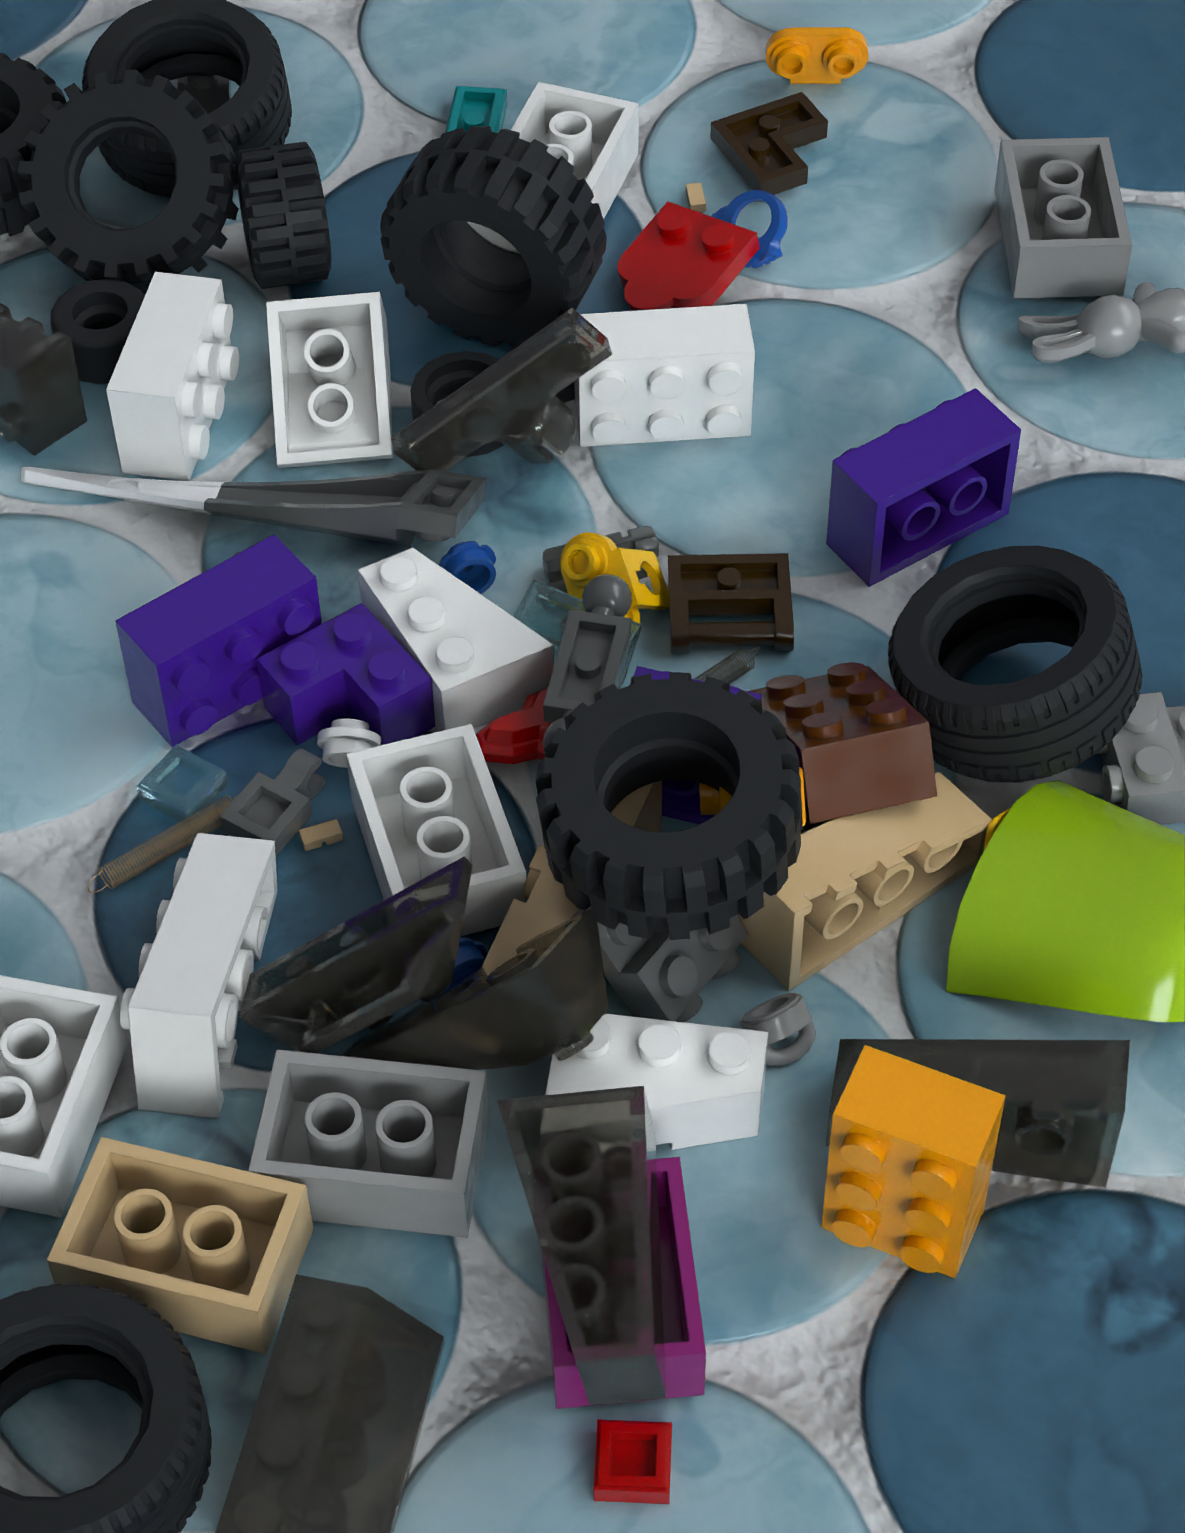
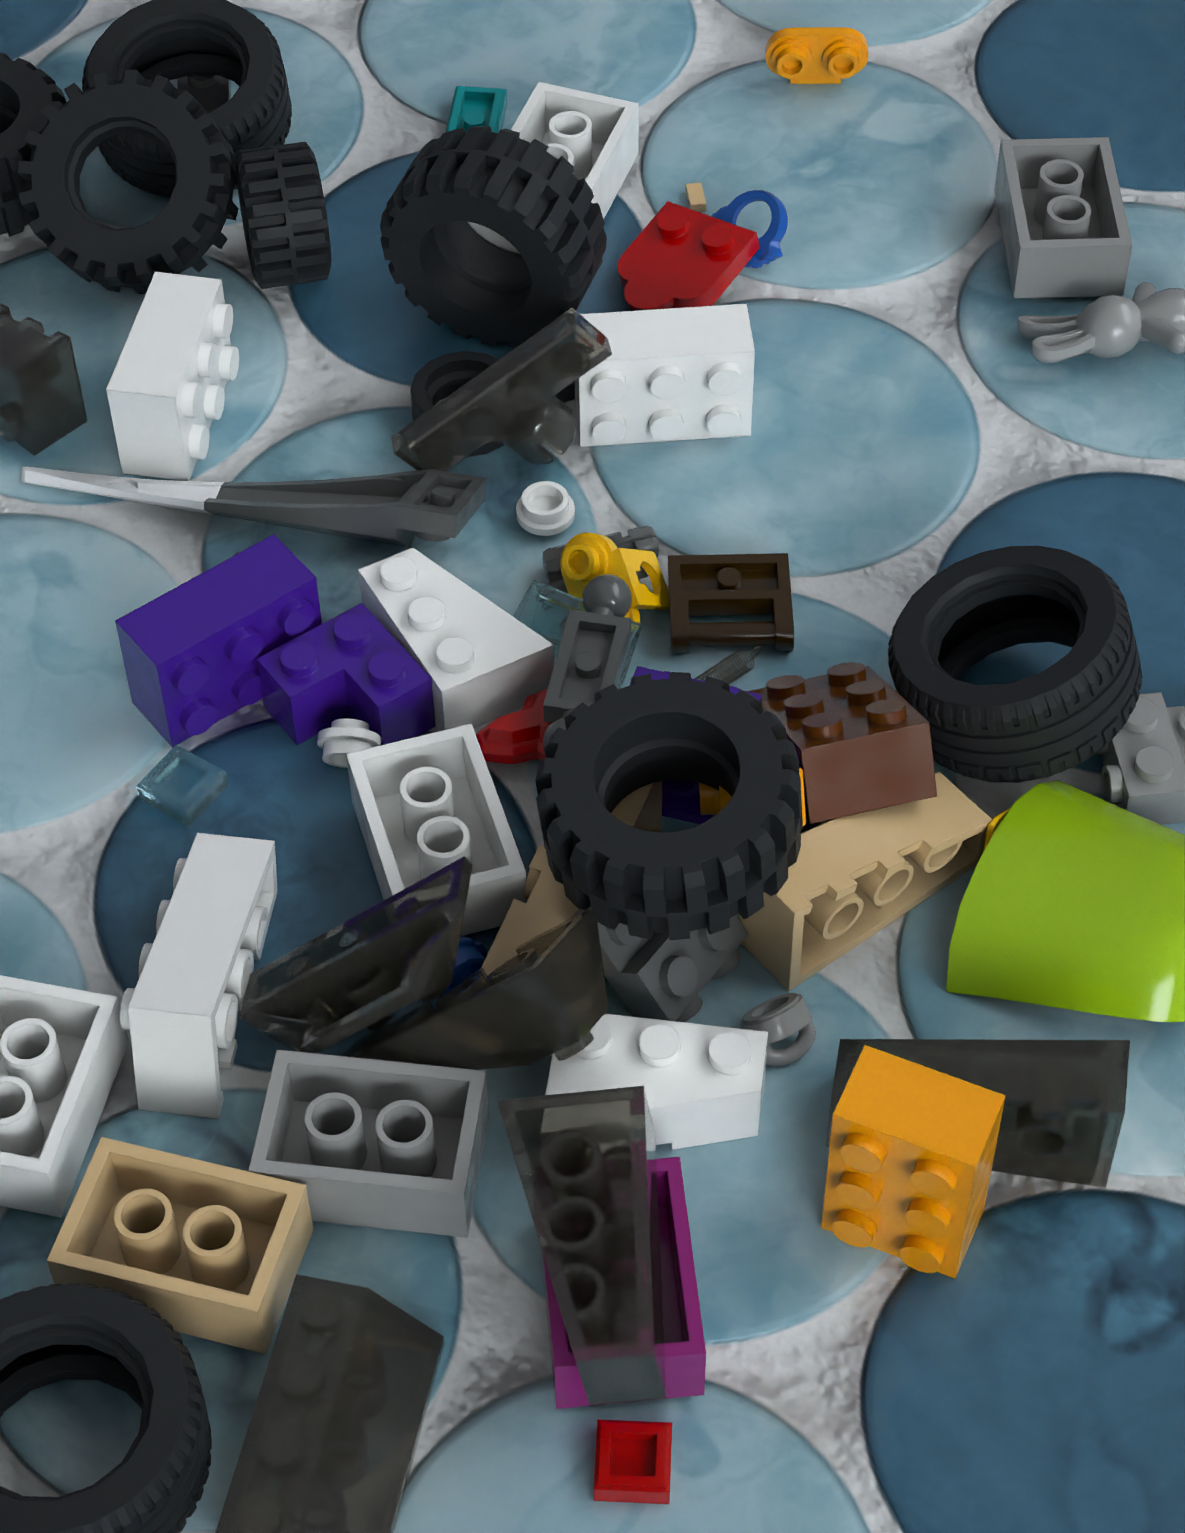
black tyre [50,279,145,384] -> none
tan piece [87,794,239,893] -> none
dark grey plate [220,748,326,857] -> none
white slope [266,292,393,469] -> none
tan piece [299,819,343,852] -> none
blue plate [439,541,496,594] -> none
dark brown plate [710,92,828,195] -> none
dark purple brick [826,388,1021,587] -> none
none -> white plate [516,481,575,536]

